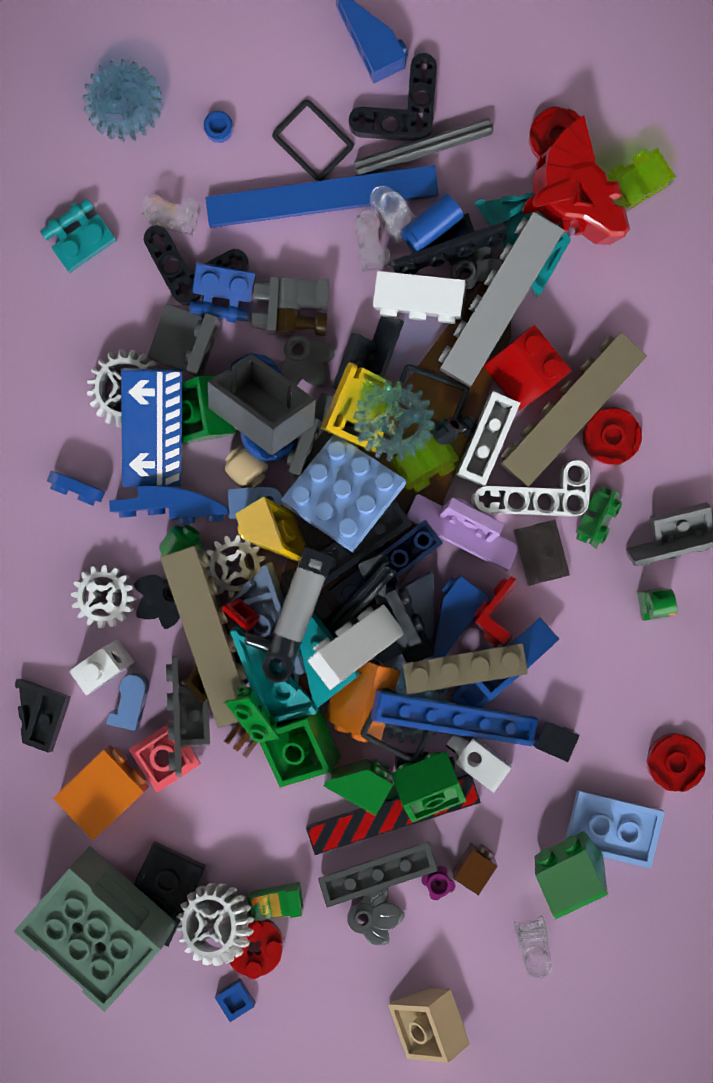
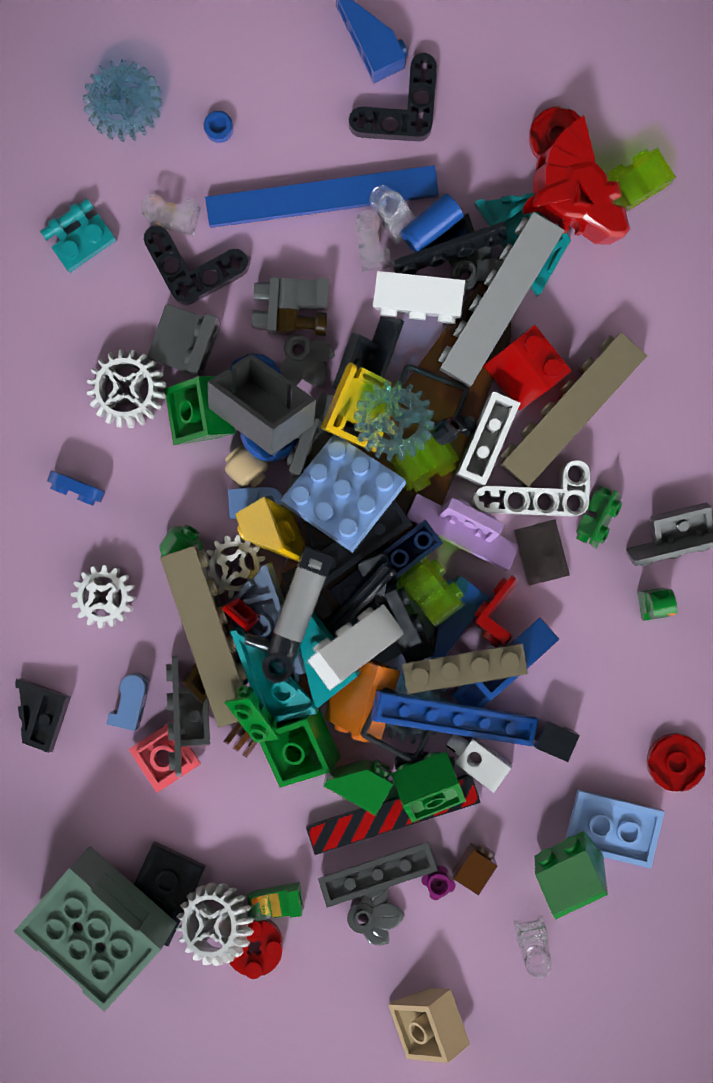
orange brick [53,745,149,841] -> none
white torso [69,639,135,695] -> none
blue slope [109,486,229,525] -> none
blue tile [121,368,182,487] -> none
black plate [133,575,180,629] -> none
blue plate [189,262,255,323] -> none
blue tile [215,978,256,1022] -> none
black piece [272,100,354,181] -> none
dark grey axle [354,118,493,176] -> none
red tile [583,407,642,465] -> none
none -> clear neon green brick [398,556,465,626]

